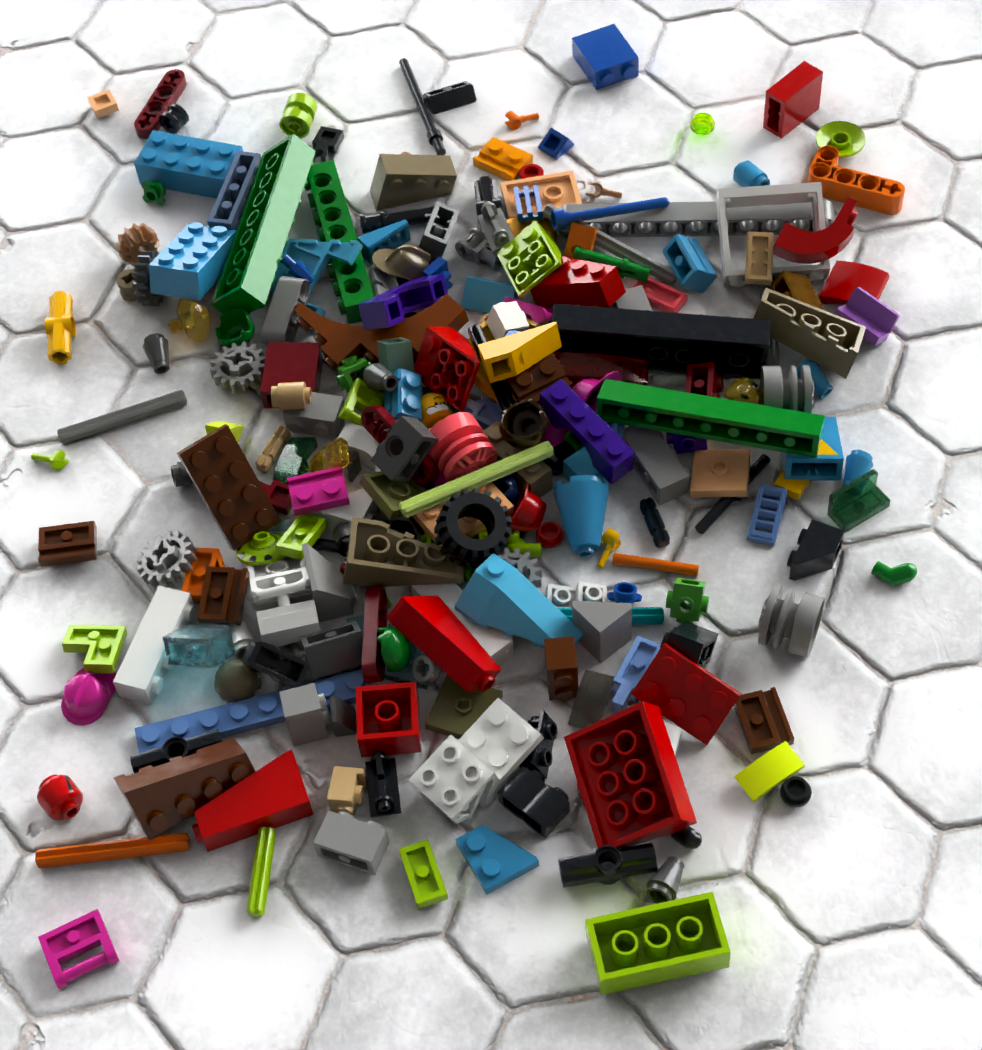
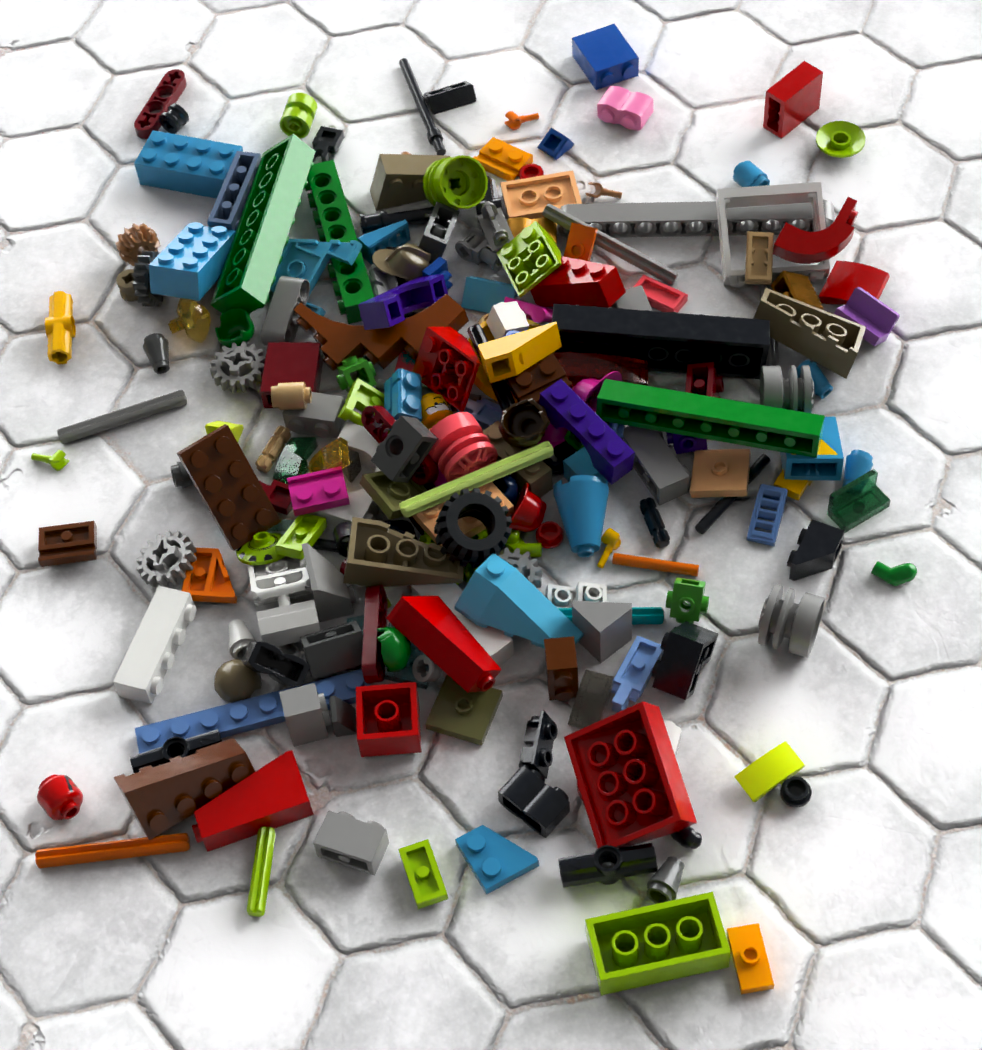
dark pink plate [38,909,120,990] -> none
dark pink piece [61,668,116,725] -> none
lime plate [62,625,127,673] -> none
light nougat plate [87,89,119,118] -> none
green plate [141,181,166,206] -> none
clear light blue brick [163,625,236,668] -> none
reddish brown plate [197,566,250,625] -> none
blue bar [280,254,315,284] -> none
tan brick [327,766,367,815] -> none
dark grey cone [363,363,398,391] -> none
black hinge [365,751,401,818] -> none
sand green brick [377,337,414,374] -> none
white piece [409,698,544,824] -> none
tile [513,184,543,222] -> none
blue piece [551,197,670,231] -> none
green pin [573,246,651,283] -> none
blue plate [607,582,642,603] -> none
red plate [631,643,741,745] -> none
dark azure brick [663,234,717,293] -> none
clear neon green plate [690,112,715,135] -> none
clear yellow piece [724,377,764,405] -> none
reddish brown plate [734,687,794,754] -> none
orange beam [808,145,905,215] -> none
none -> lime wheel [423,155,488,210]
none -> bright pink brick [597,86,653,130]
none -> light orange plate [726,923,774,994]

